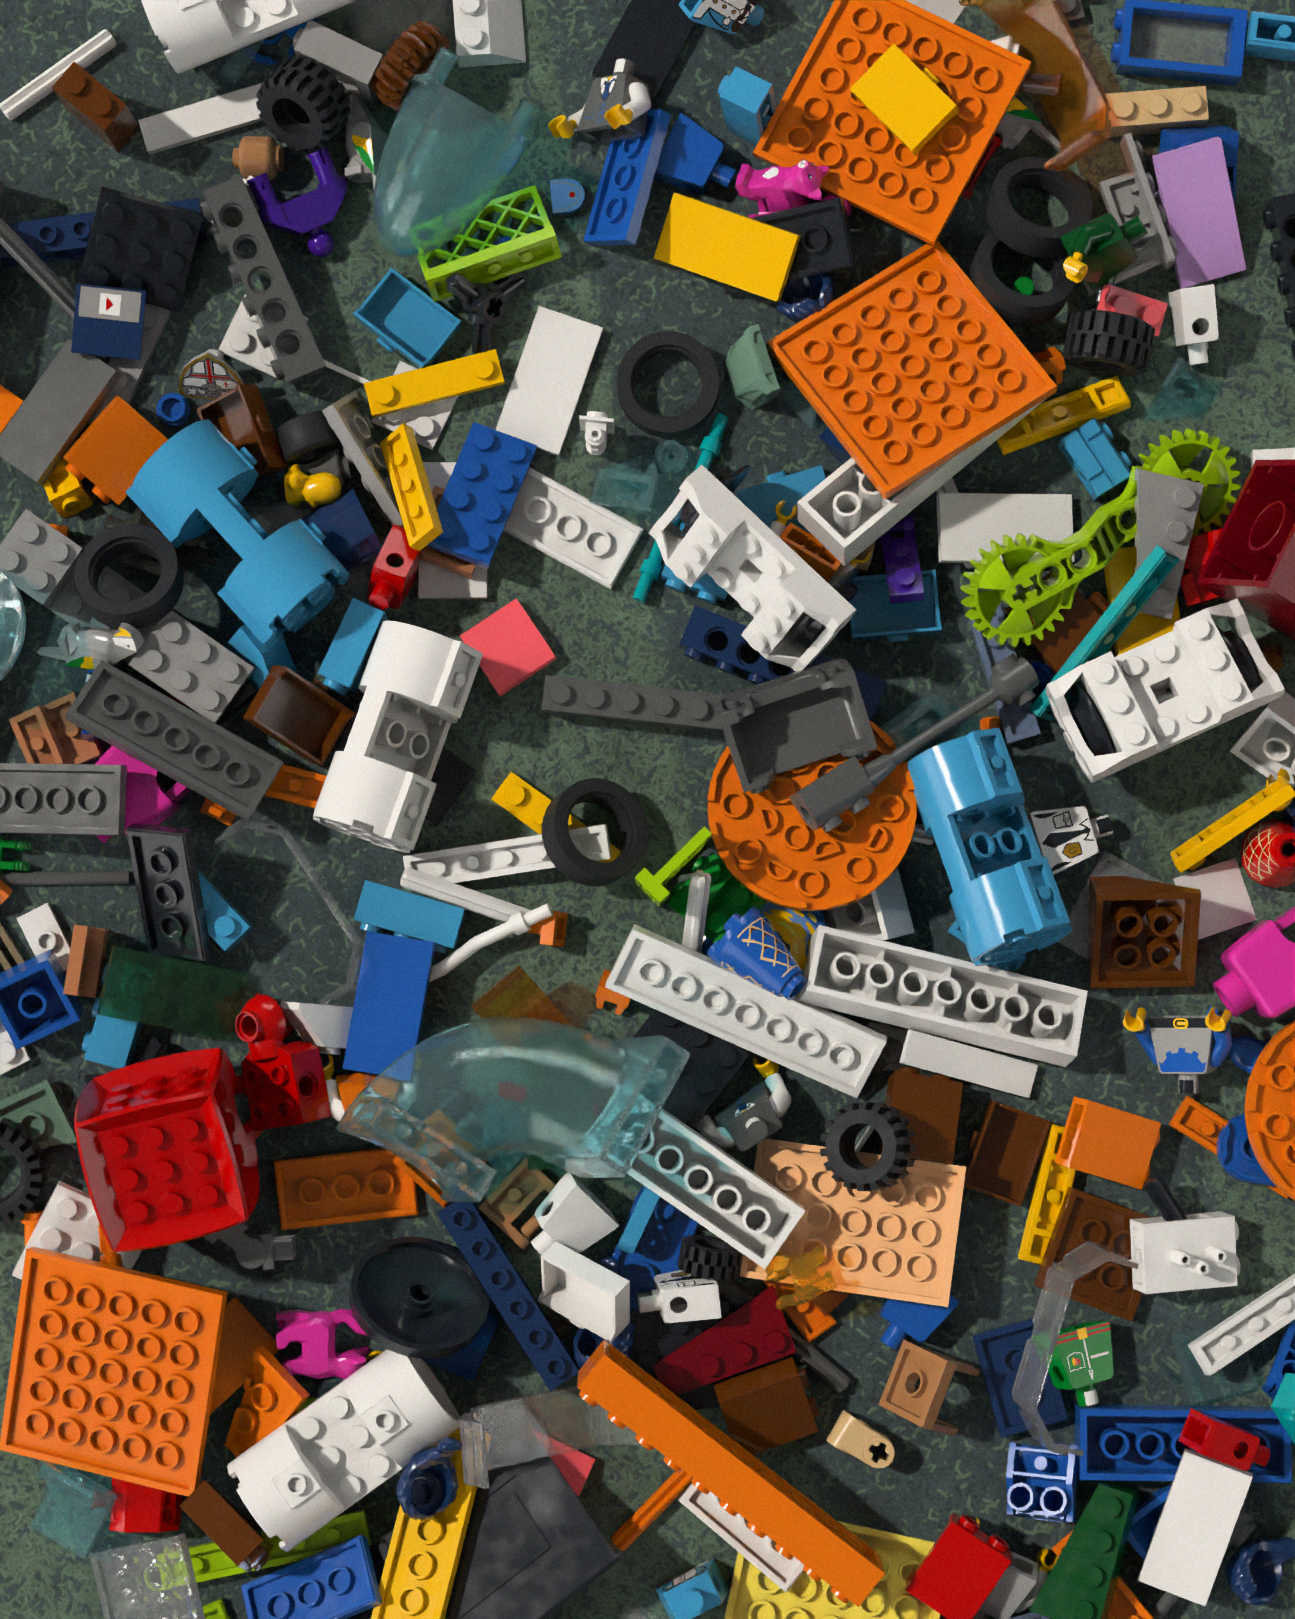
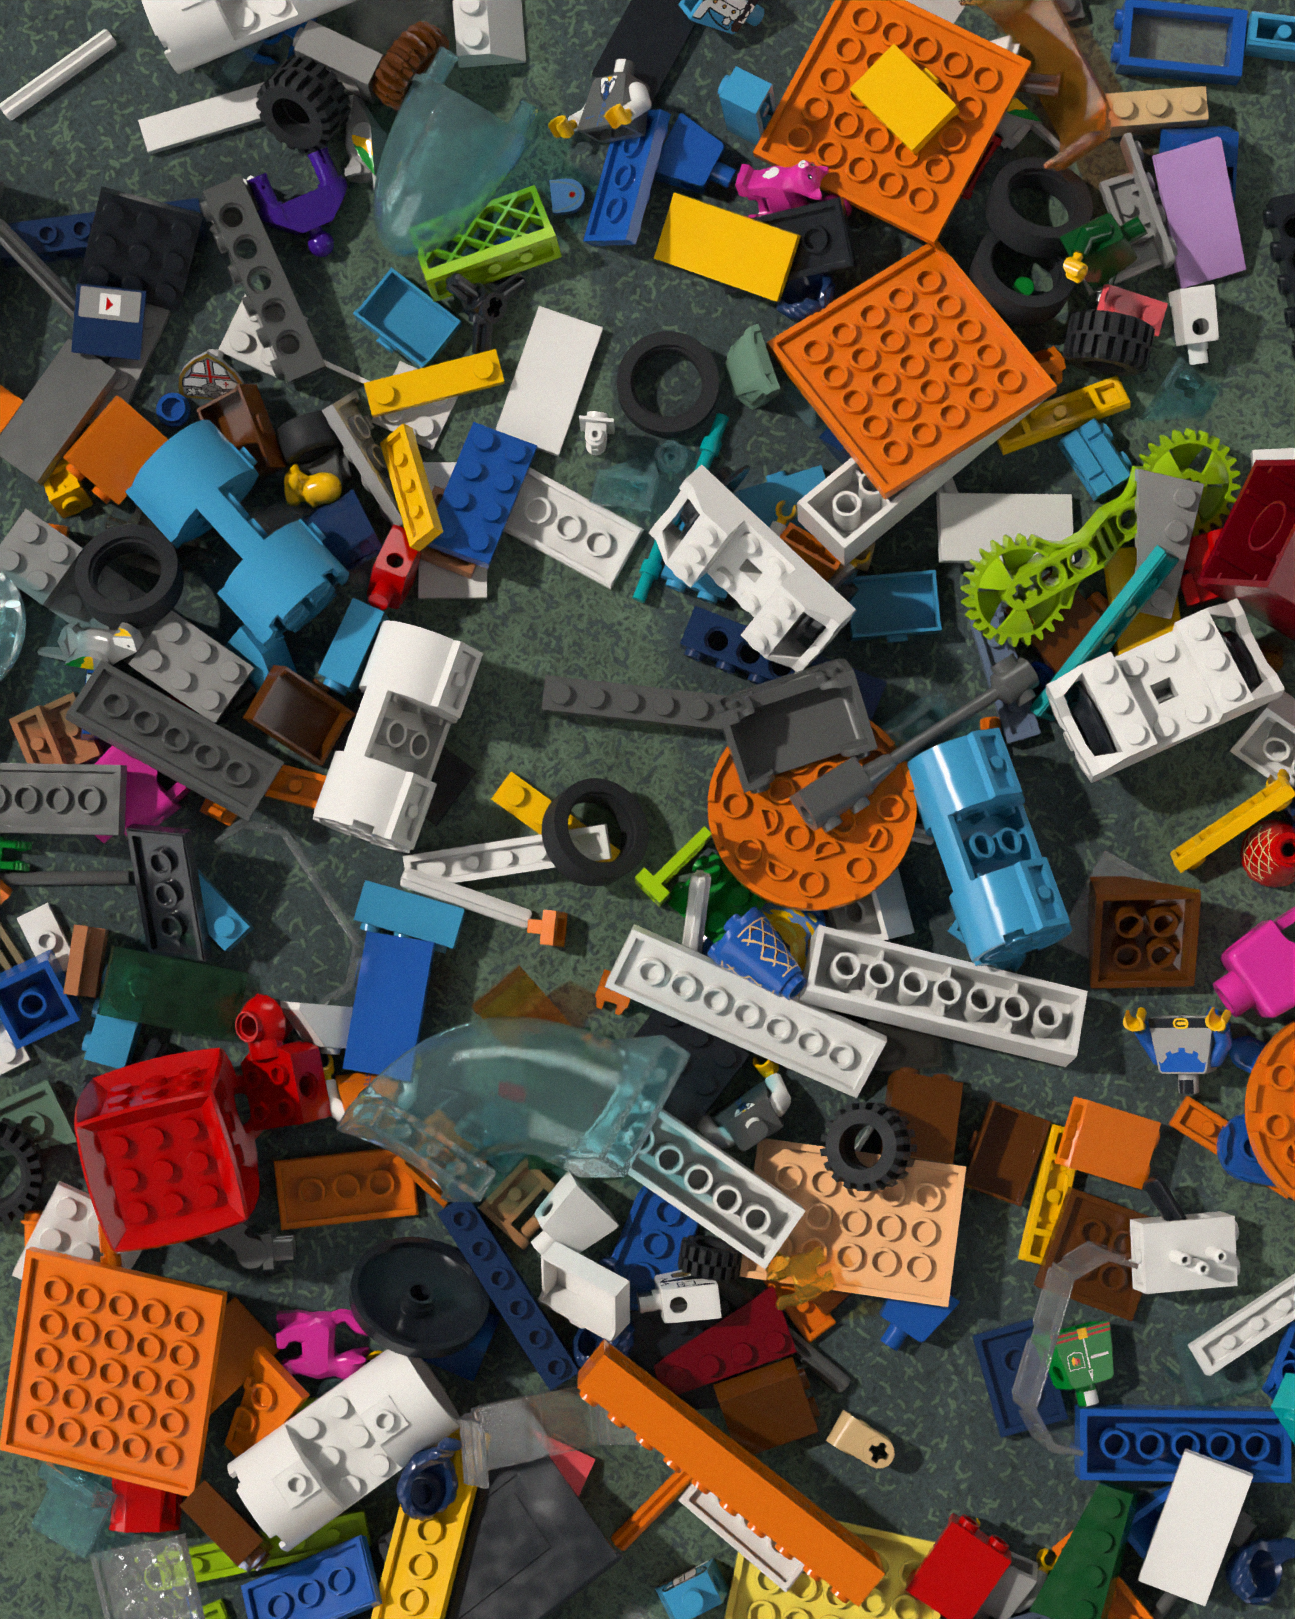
reddish brown brick [52,62,140,153] -> none
medium nougat head [232,136,284,181] -> none
white bar [429,903,554,982] -> none
coral slope [460,598,557,697] -> none
dark azure beam [616,1186,660,1255] -> none
medium nougat hose [878,1339,981,1436] -> none
dark purple plate [879,515,924,604] -> none
white tile [899,1029,1038,1098] -> none
blue slope [1006,1442,1079,1523] -> none
white torso [1027,806,1113,875] -> none
white sticker [1173,858,1257,940] -> none
red torso [1178,1408,1270,1471] -> none

